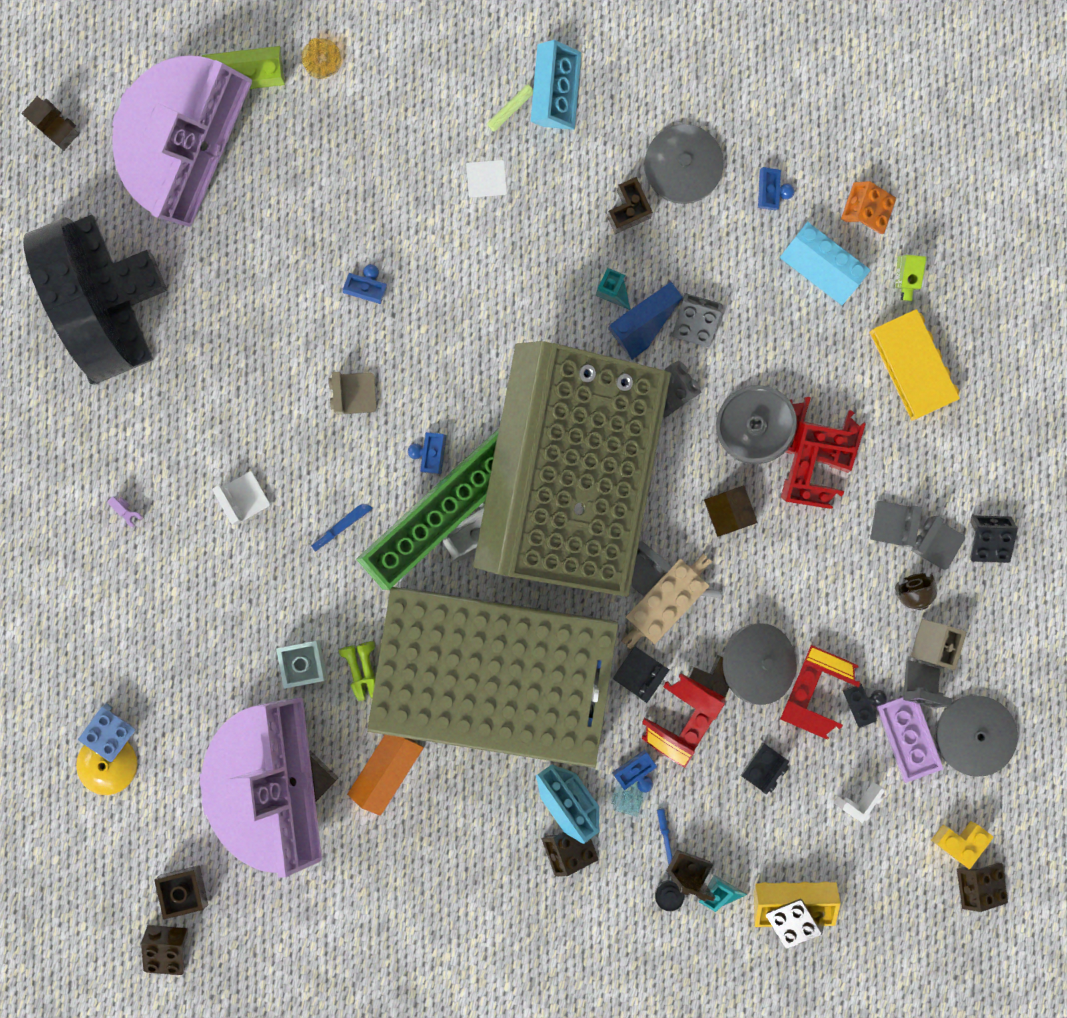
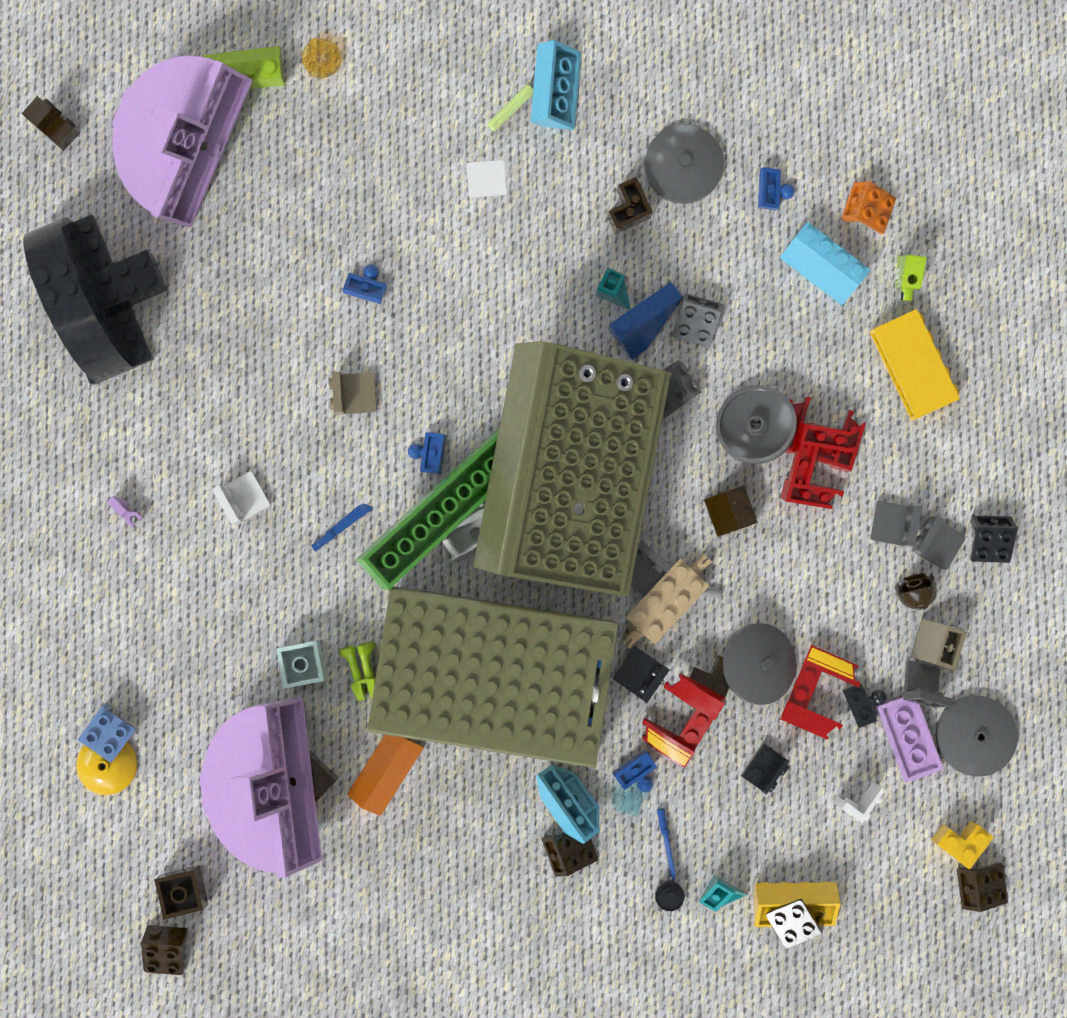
dark brown bracket [666,850,716,901] -> none

